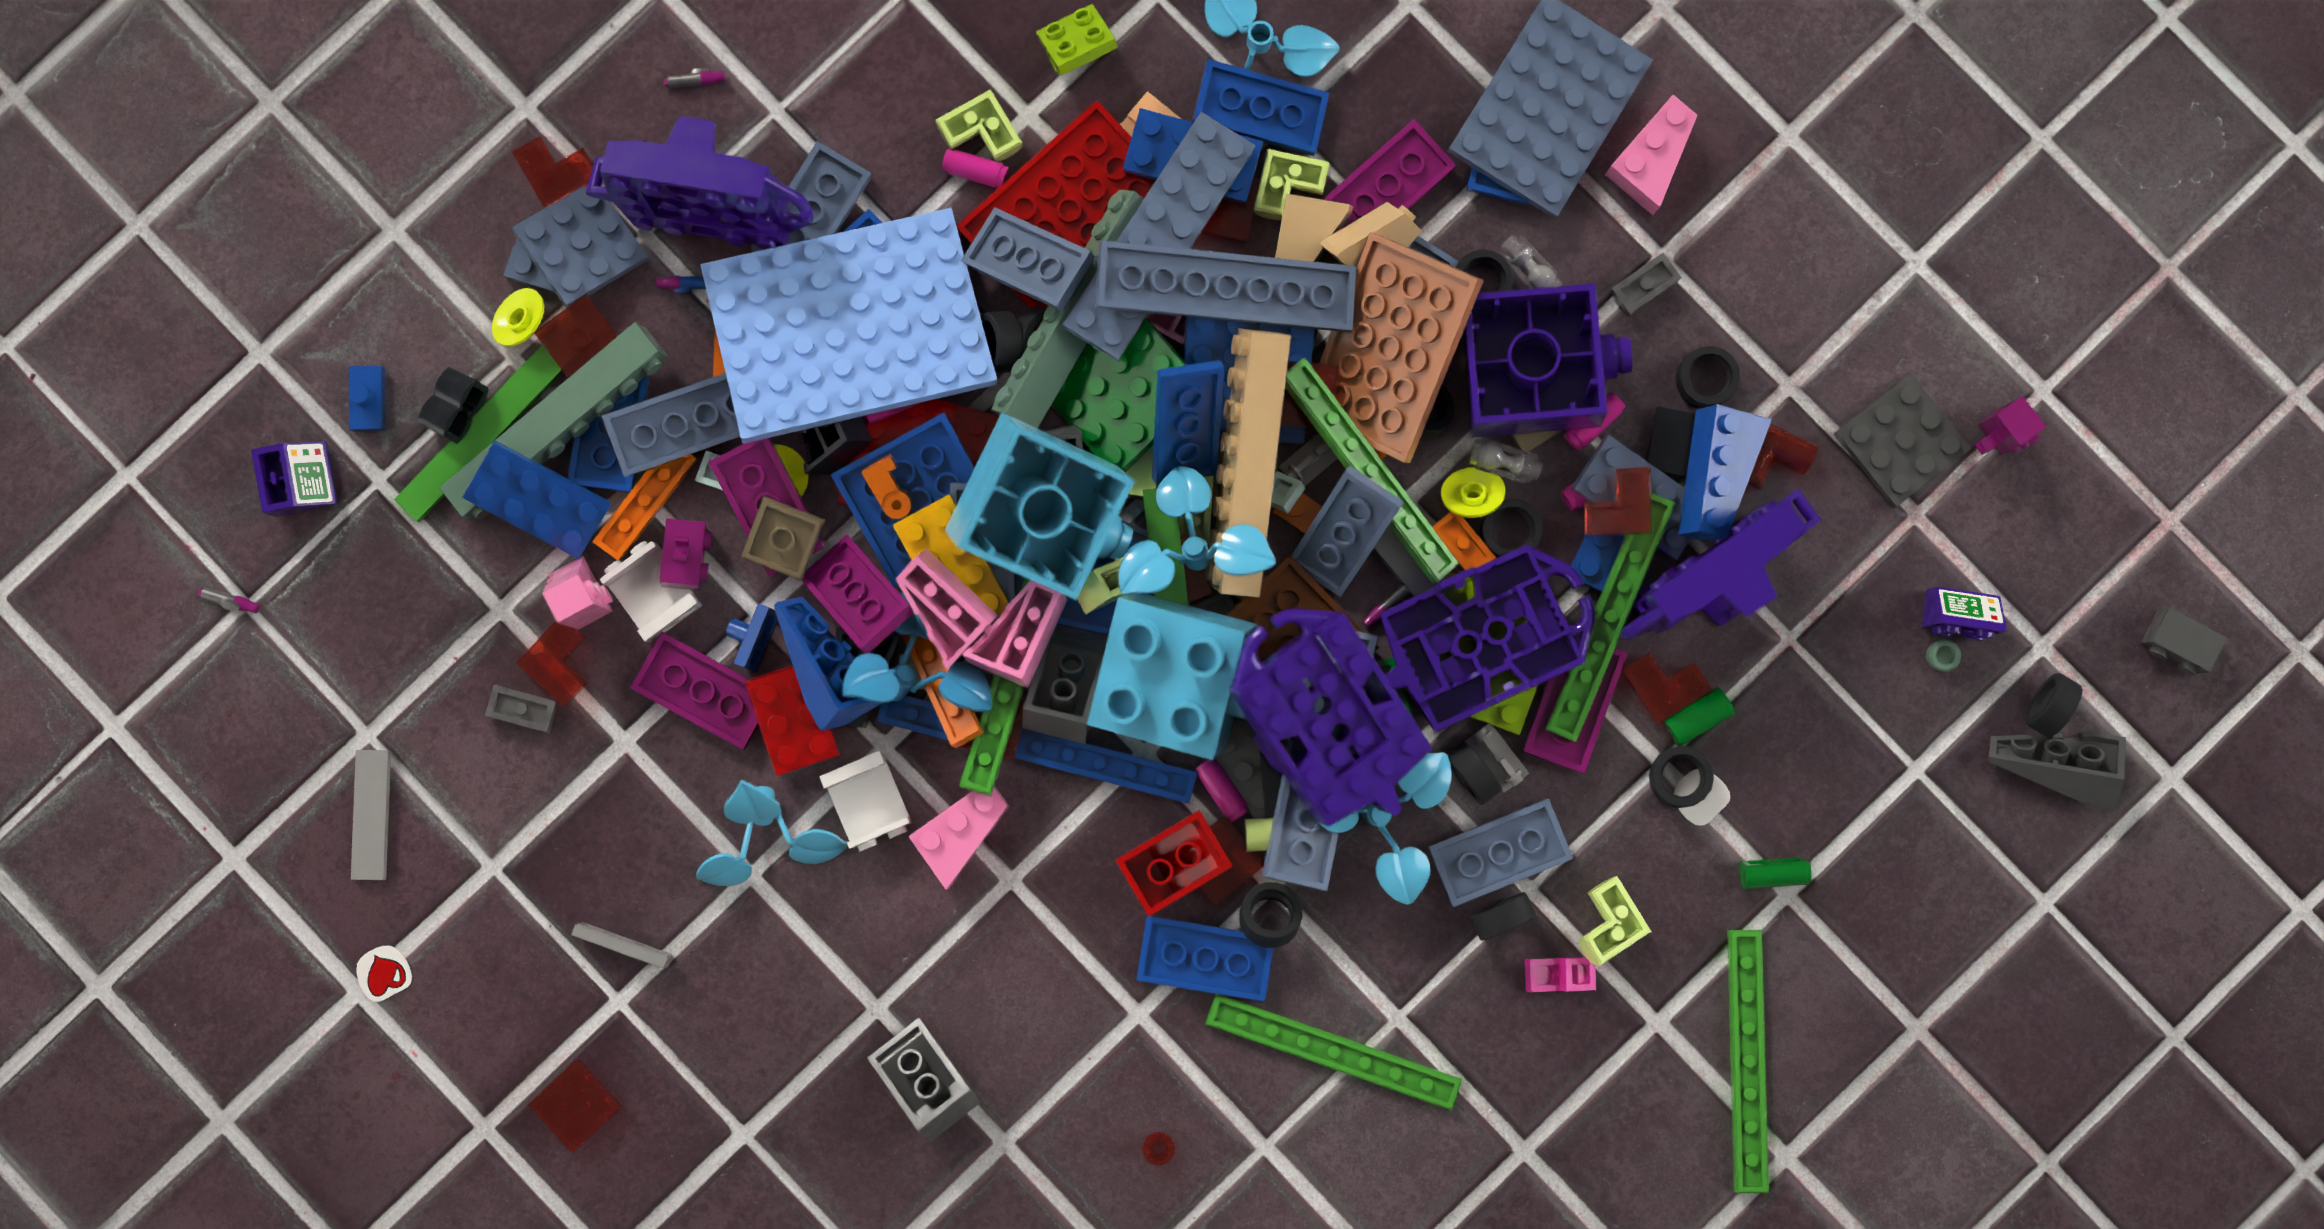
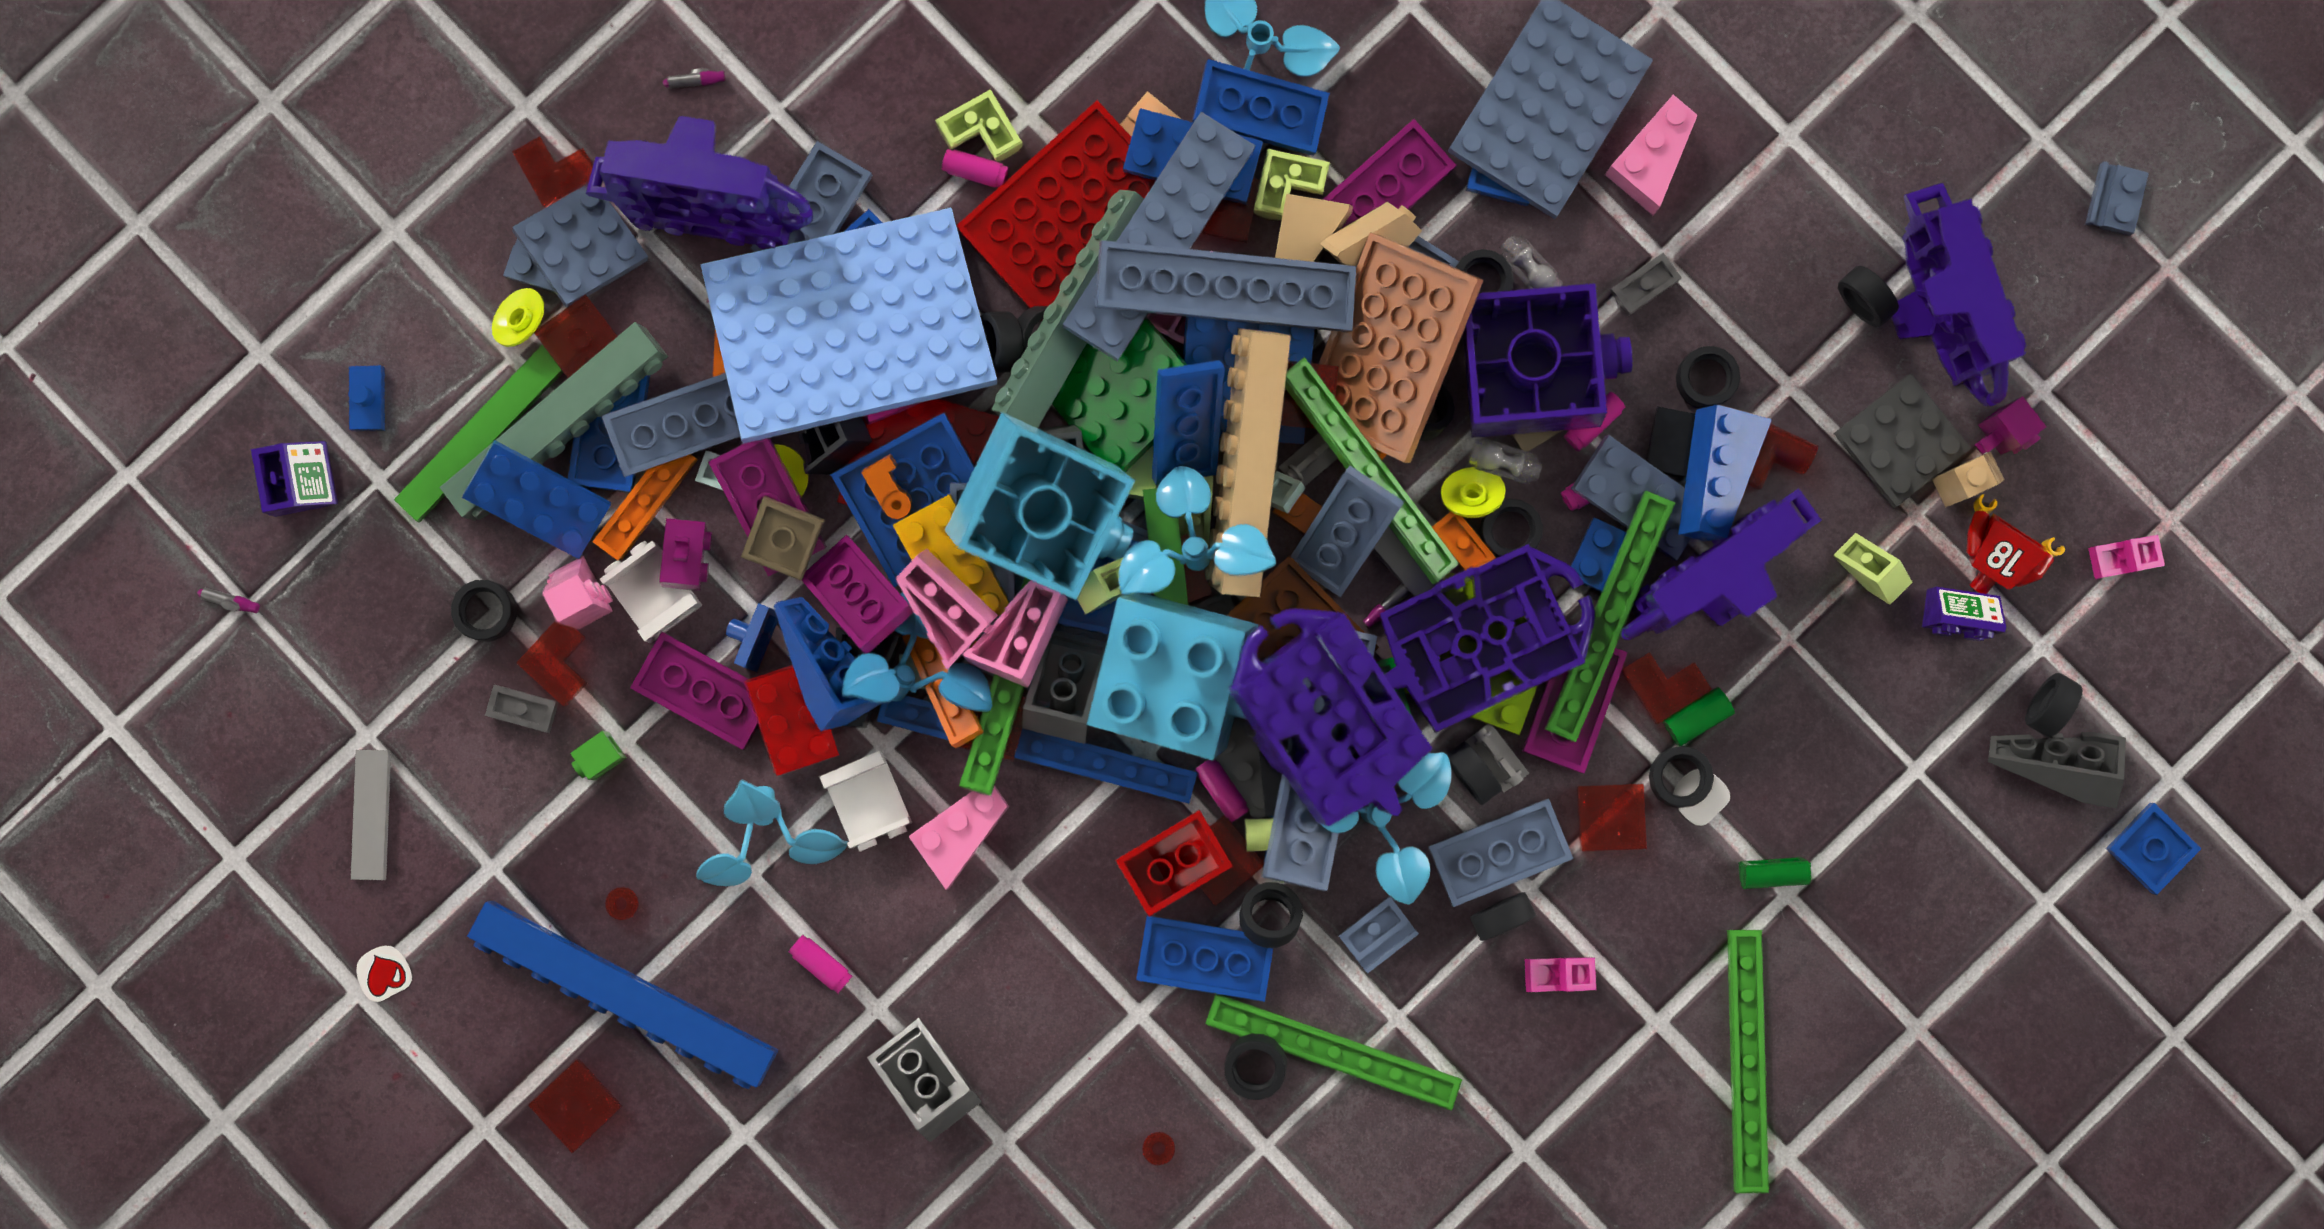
black brick [417,367,489,444] -> none
light grey tile [571,922,673,968] -> none
piece [656,275,706,292] -> none
sand blue plate [961,207,1096,312] -> none
lime plate [1036,4,1119,76] -> none
yellowish green brick [1579,876,1651,966] -> none
clear red plate [1584,467,1652,537] -> none
sand green tile [1926,639,1961,672] -> none
dark grey brick [2141,607,2227,676] -> none
none -> black tyre [451,580,517,641]
none -> blue brick [467,901,779,1089]
none -> bright green brick [570,731,627,780]
none -> clear red plate [605,887,639,920]
none -> dark pink piece [788,935,853,993]
none -> black tyre [1224,1033,1287,1100]
none -> sand blue plate [1338,896,1419,974]
none -> clear red plate [1577,784,1647,851]
none -> yellowish green slope [1834,533,1912,605]
none -> black tyre [1838,266,1899,327]
none -> dark purple piece [1891,183,2026,407]
none -> tan slope [1932,451,2005,507]
none -> red torso [1966,494,2065,594]
none -> sand blue plate [2085,161,2149,236]
none -> dark pink slope [2088,535,2165,579]
none -> blue plate [2105,803,2202,895]

